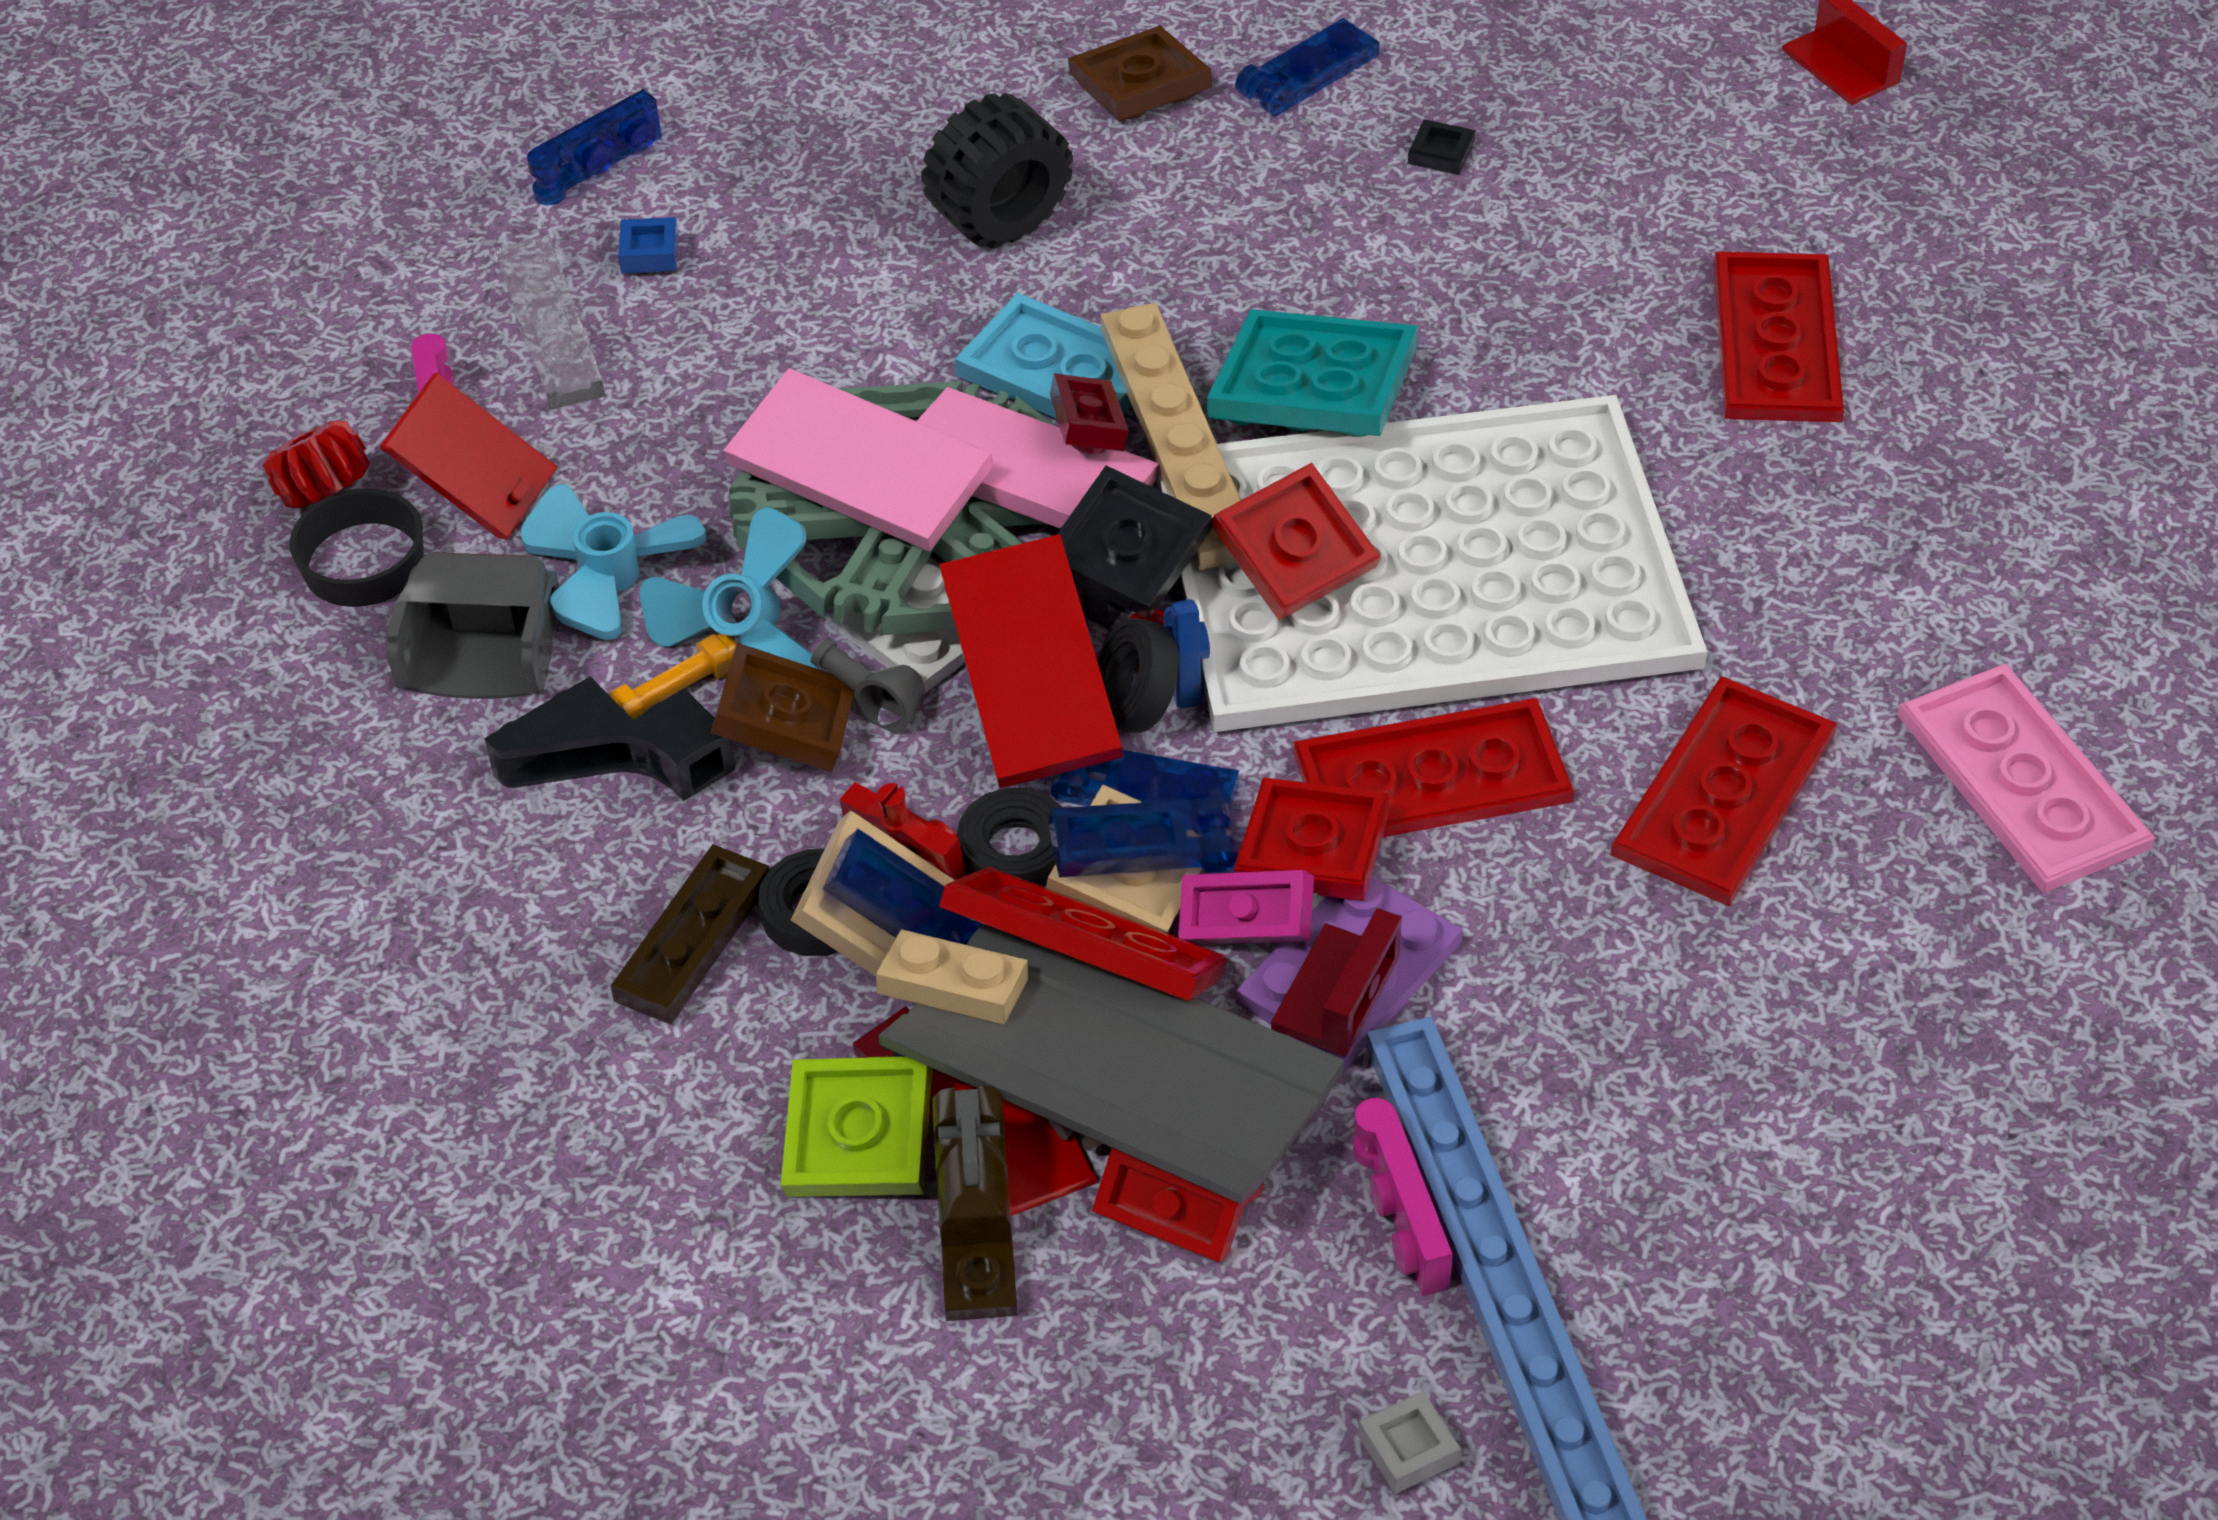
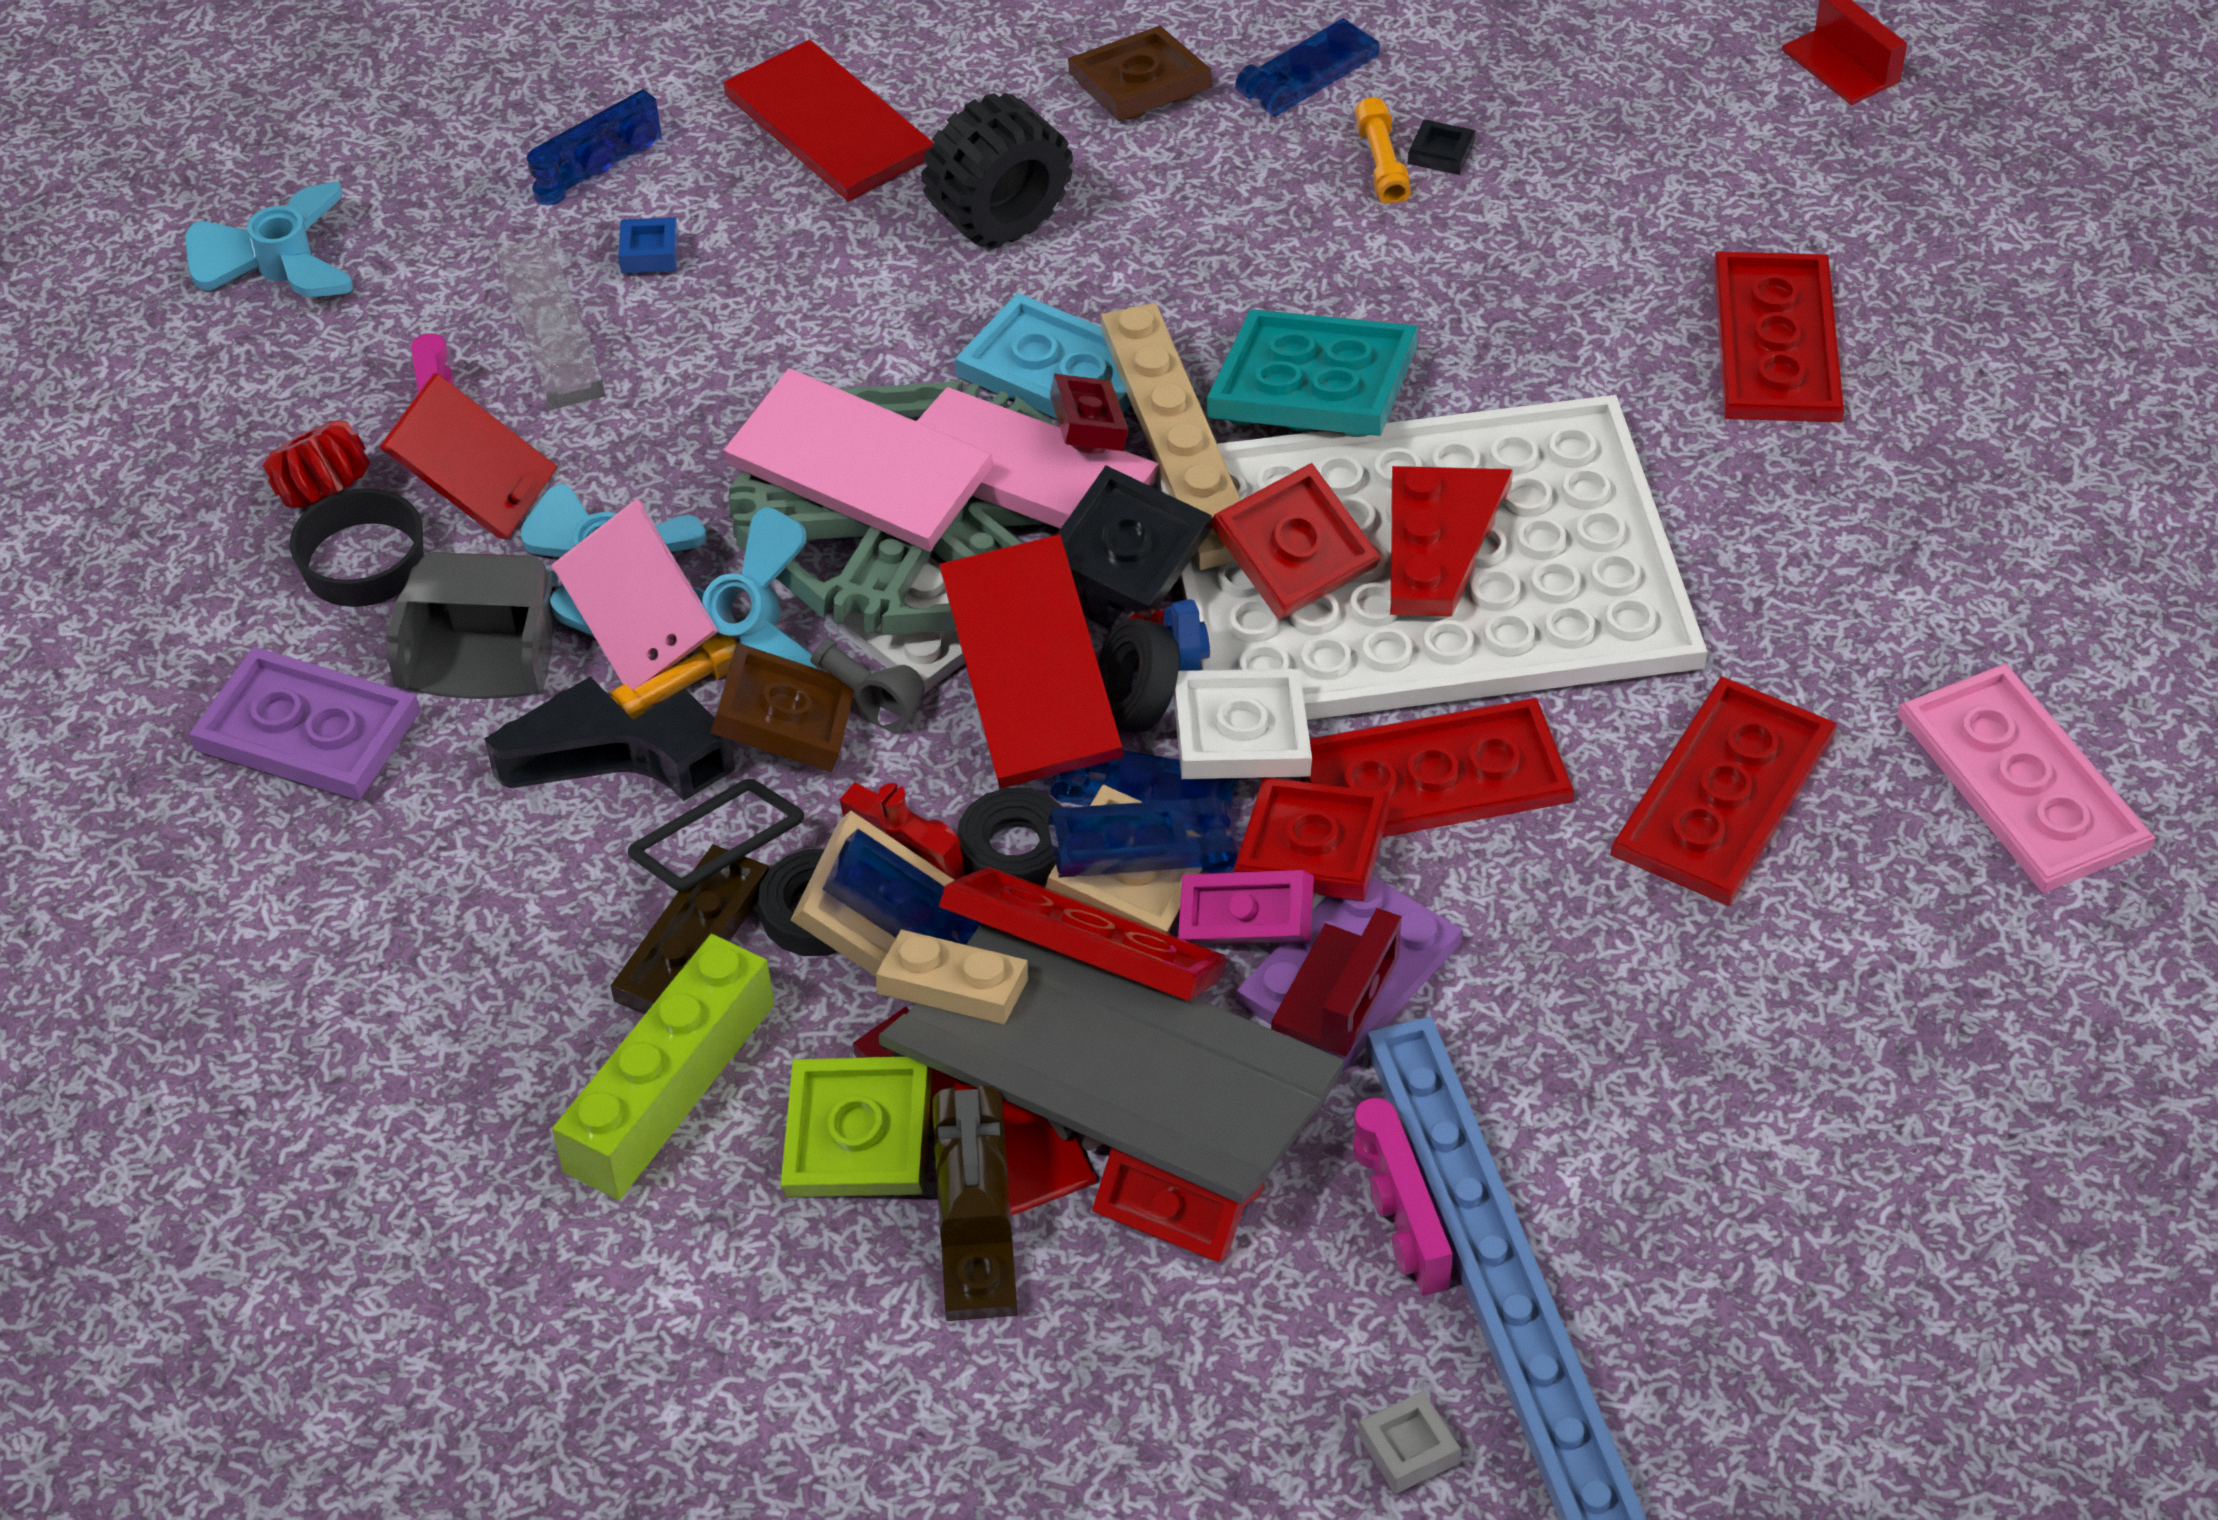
none -> medium azure piece [185,182,353,297]
none -> medium lavender plate [189,647,421,801]
none -> bright pink container [551,499,719,690]
none -> lime brick [552,933,774,1201]
none -> black piece [628,779,804,891]
none -> red tile [723,39,934,202]
none -> white plate [1173,669,1312,779]
none -> light orange bar [1355,97,1411,204]
none -> red wing [1390,466,1513,617]

